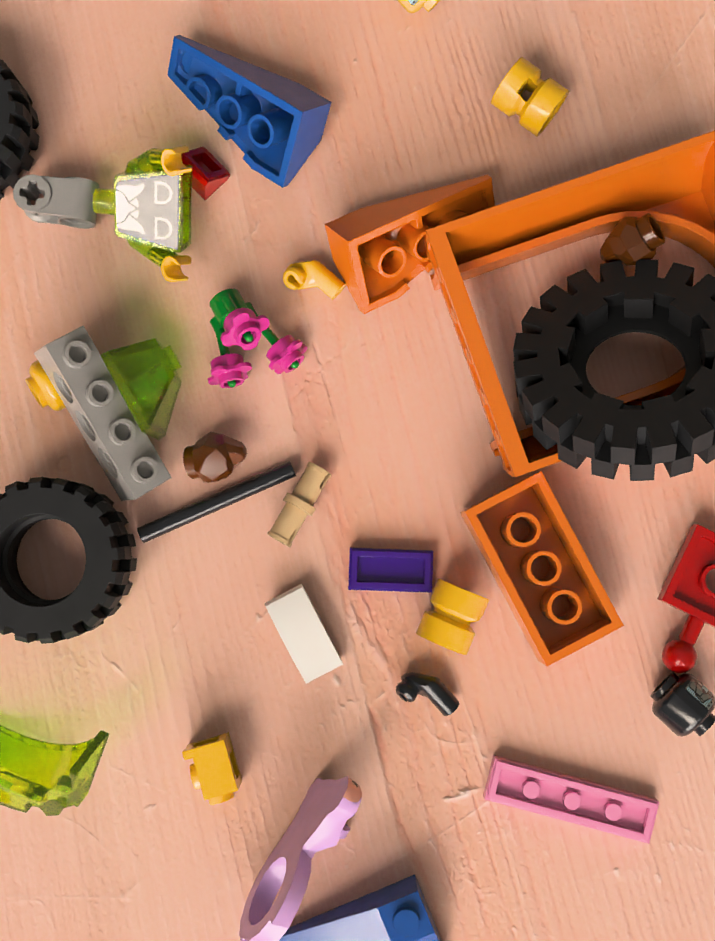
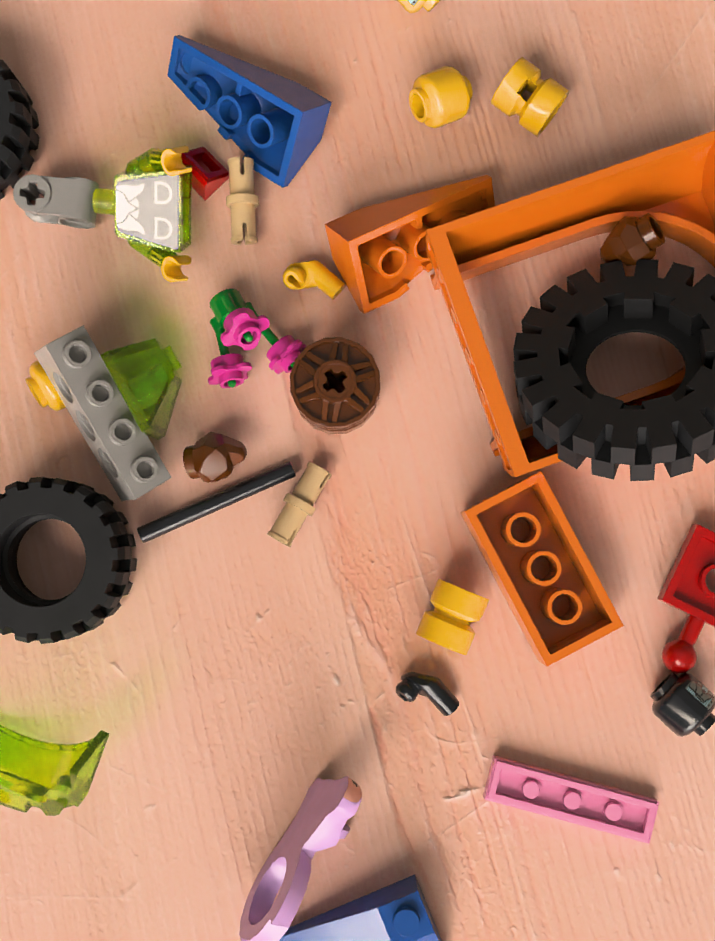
yellow brick [182,732,242,805] -> none
white slope [265,584,343,684] -> none
dark purple tile [348,548,433,593] -> none
none -> tan pin [226,157,259,245]
none -> reddish brown wheel [290,337,380,434]
none -> yellow head [409,66,473,128]

